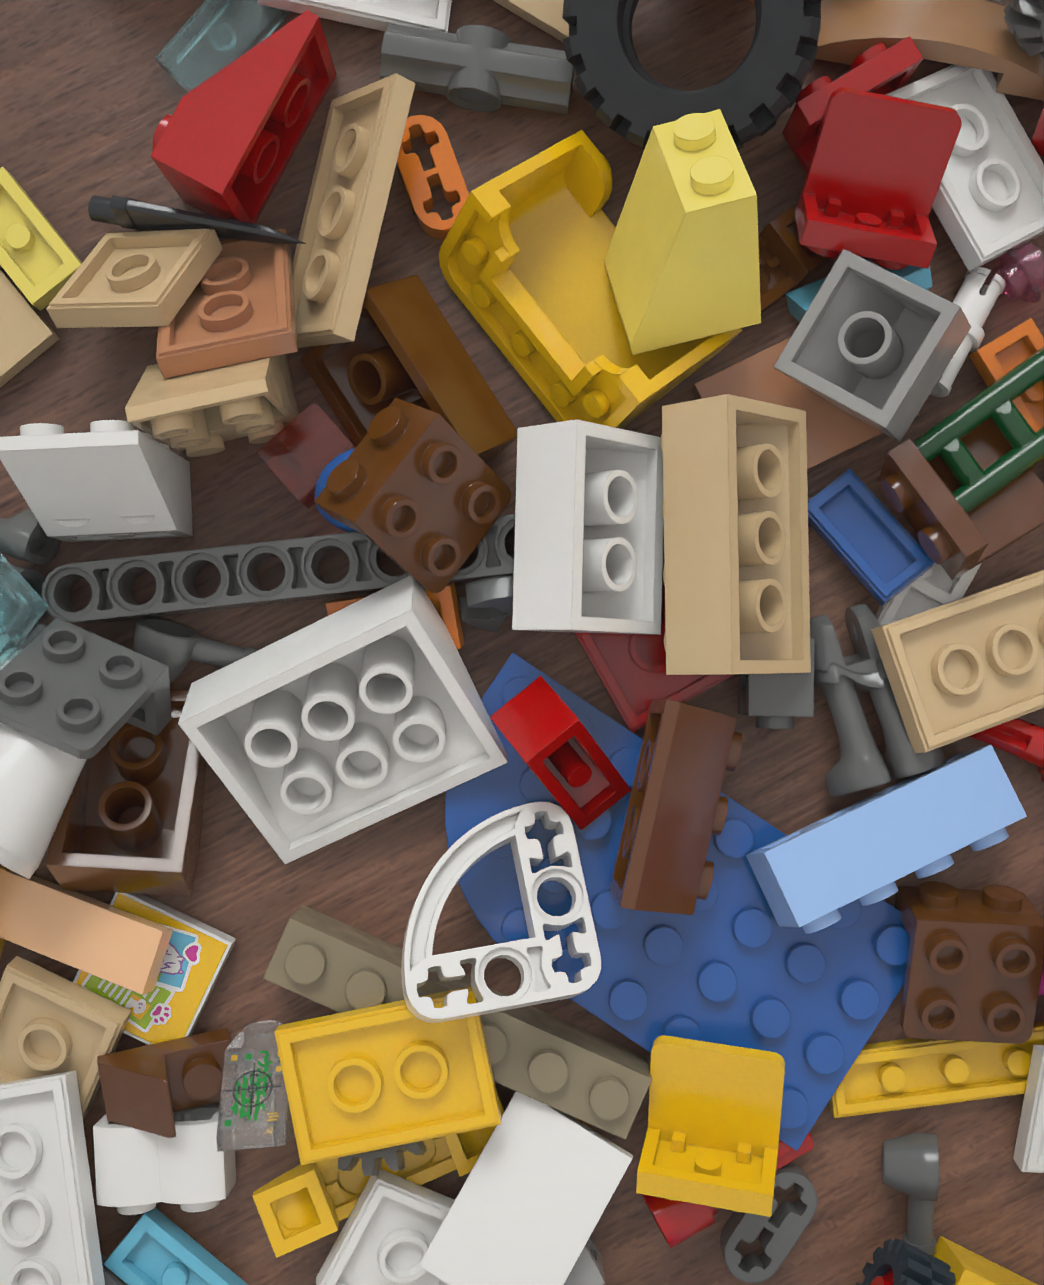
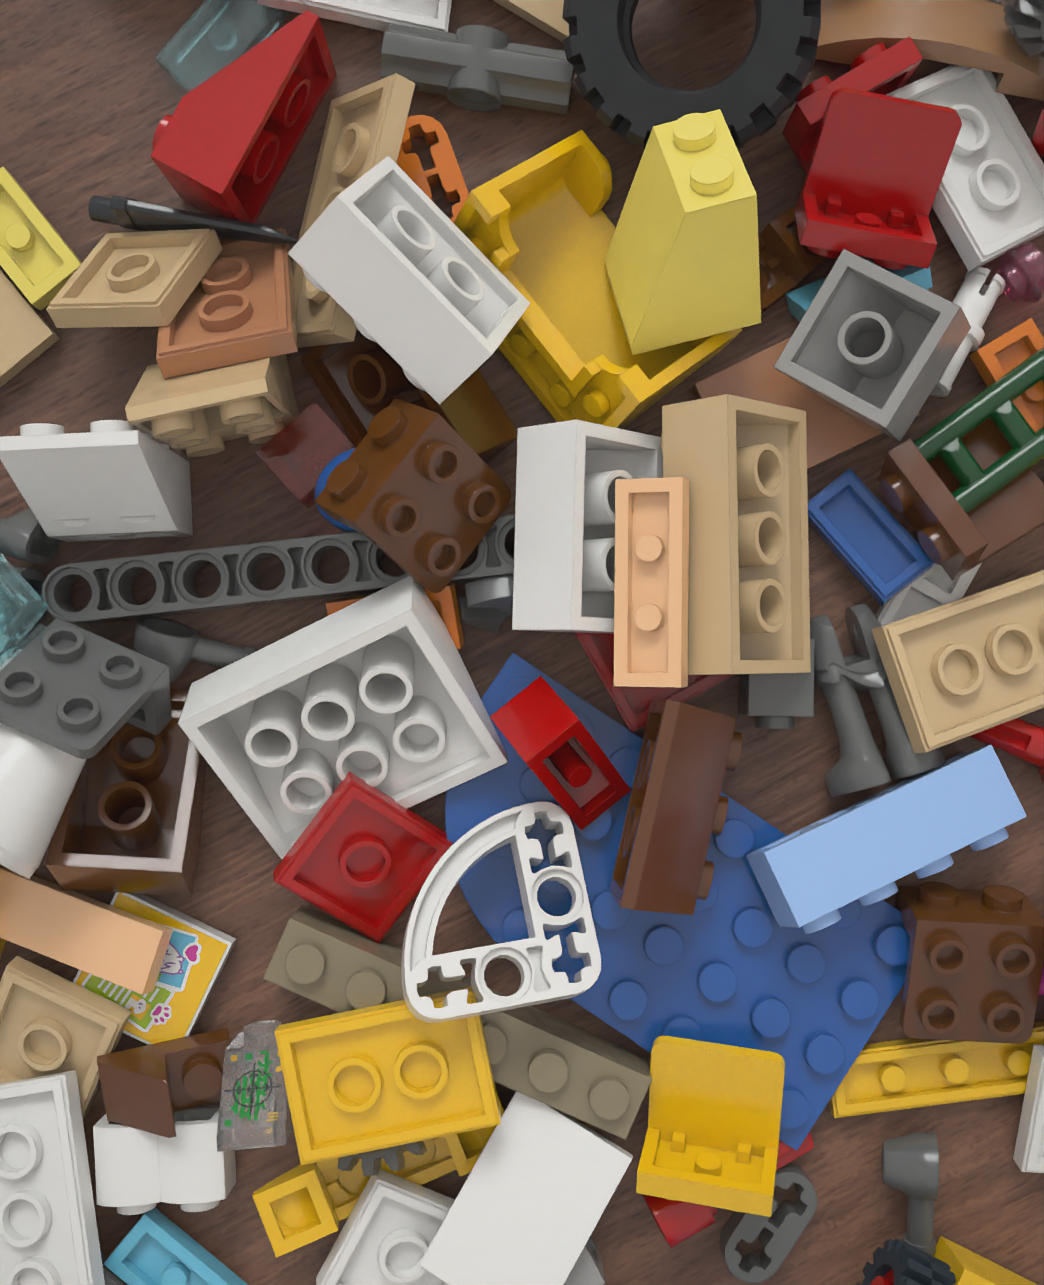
none -> red tile [273,771,454,943]
none -> white slope [288,156,531,405]
none -> light nougat plate [614,477,689,688]

